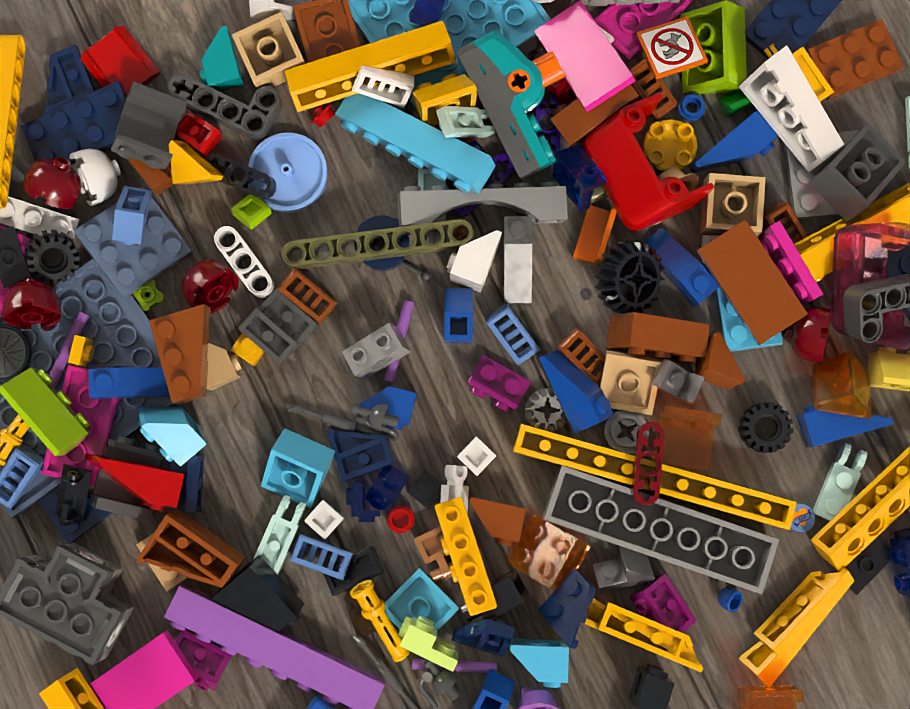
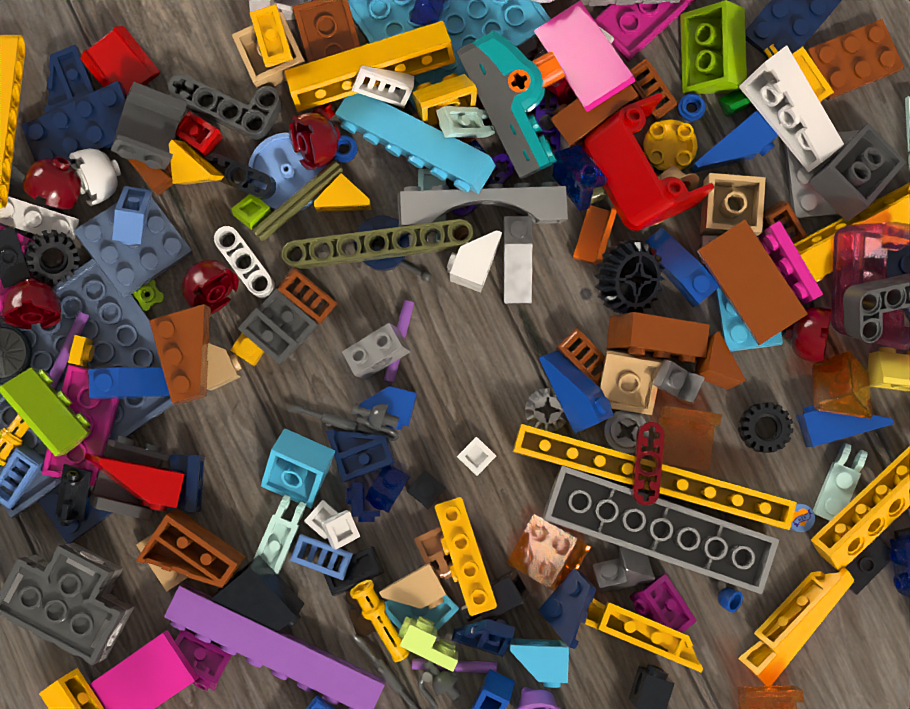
slope [137,405,207,466] -> none
teal slope [199,26,244,92] -> none
red plate [387,505,415,533] -> none
white plate [440,465,469,513] -> none
blue slope [444,288,473,344] -> none
magenta bracket [467,355,531,413] -> none
dark orange slope [469,496,526,546] -> none
medium blue slope [485,302,540,365] -> none
piece [636,16,708,80] -> none
none -> yellow plate [250,4,293,67]
none -> olive axle [253,161,343,241]
none -> dark red cylinder [289,112,340,170]
none -> yellow slope [314,173,372,212]
none -> white plate [322,510,360,550]
none -> blue plate [333,135,358,163]
none -> tan slope [379,562,447,610]

